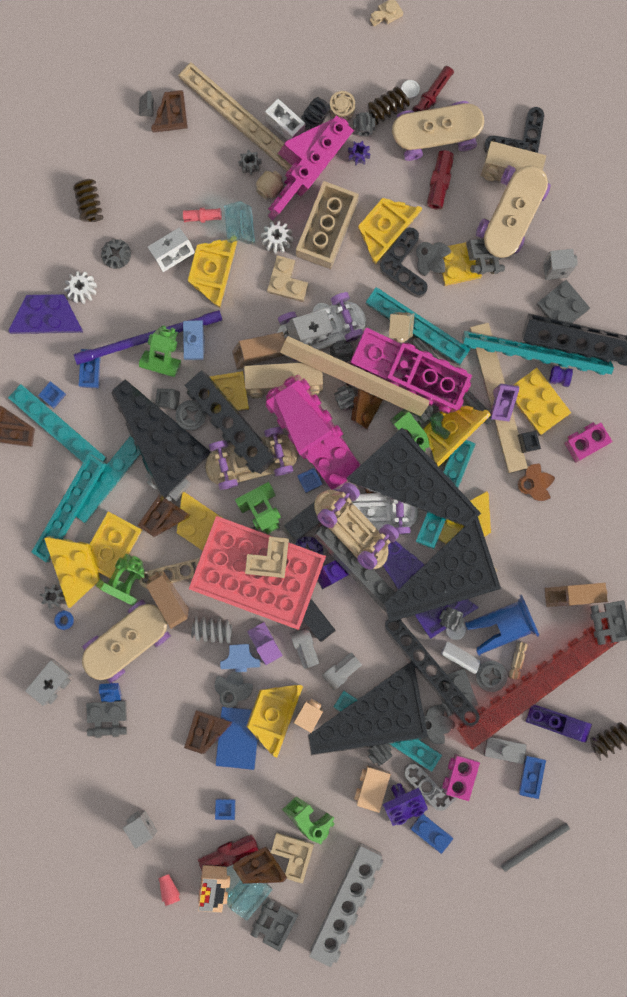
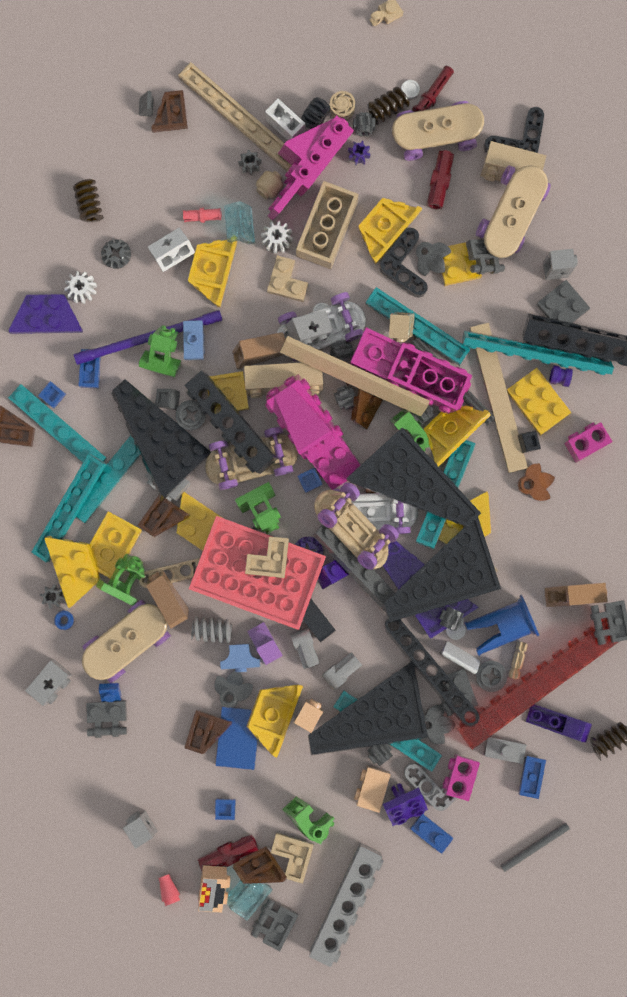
black brick [284,502,320,541] -> none
clear green arm [430,412,450,439] -> none
medium lavender slope [490,384,520,422] -> none

